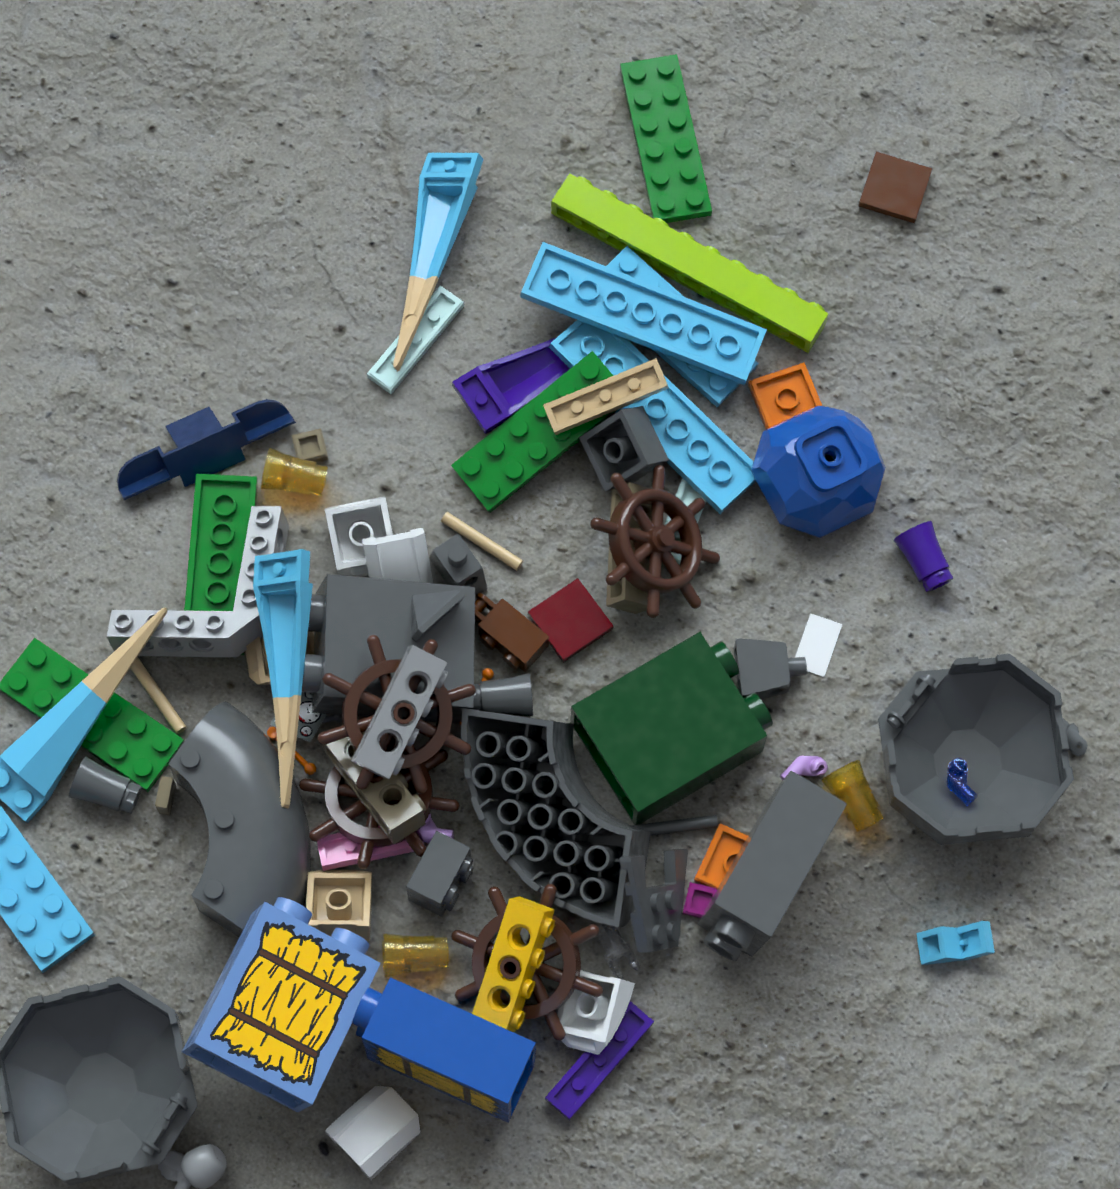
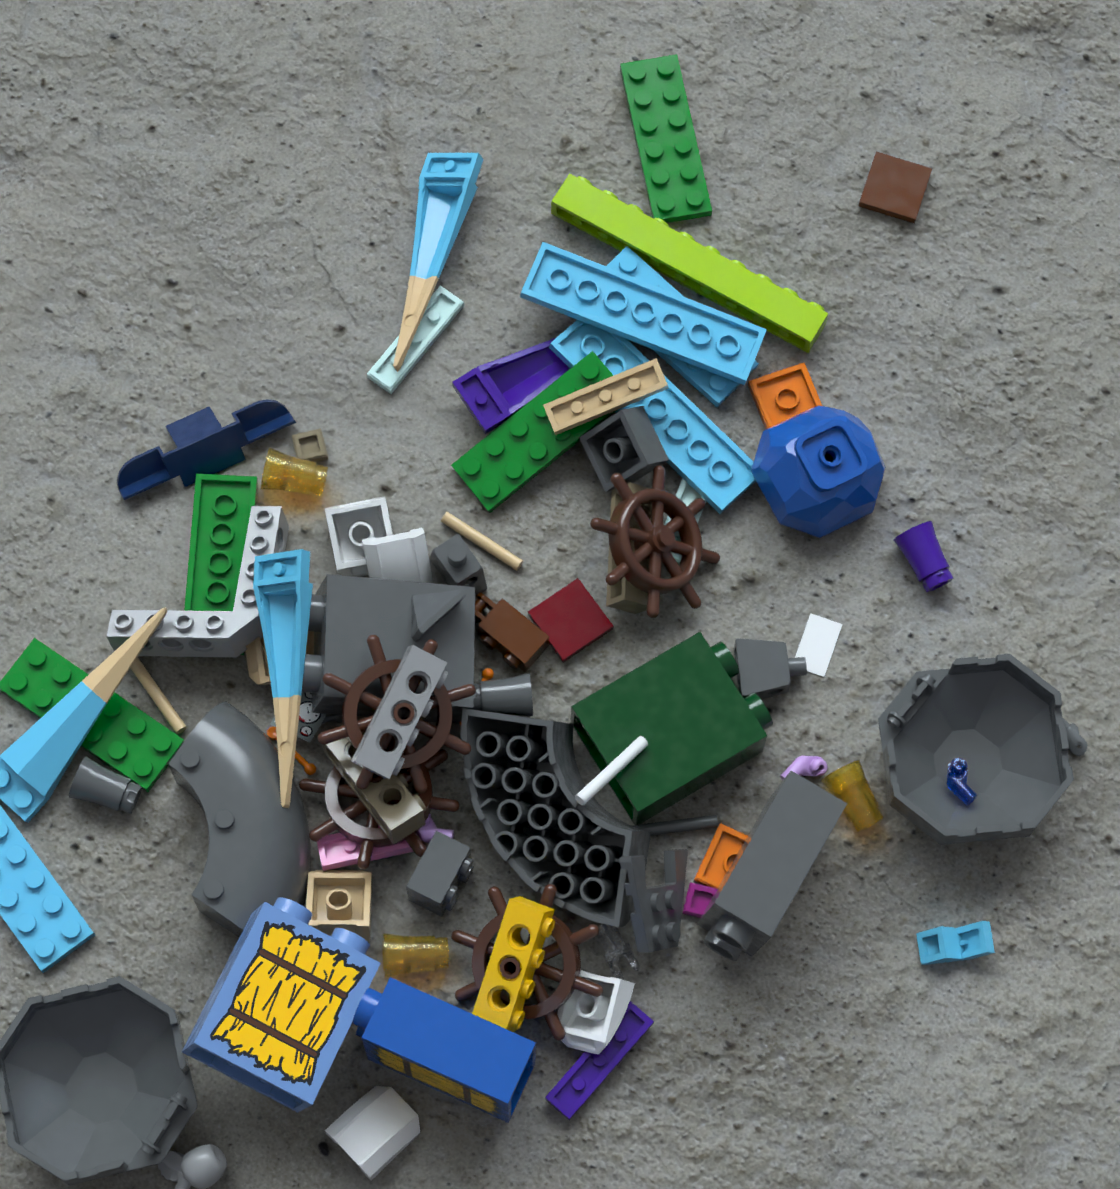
dark tan tile [155,776,176,816] -> none
none -> white bar [575,736,648,805]

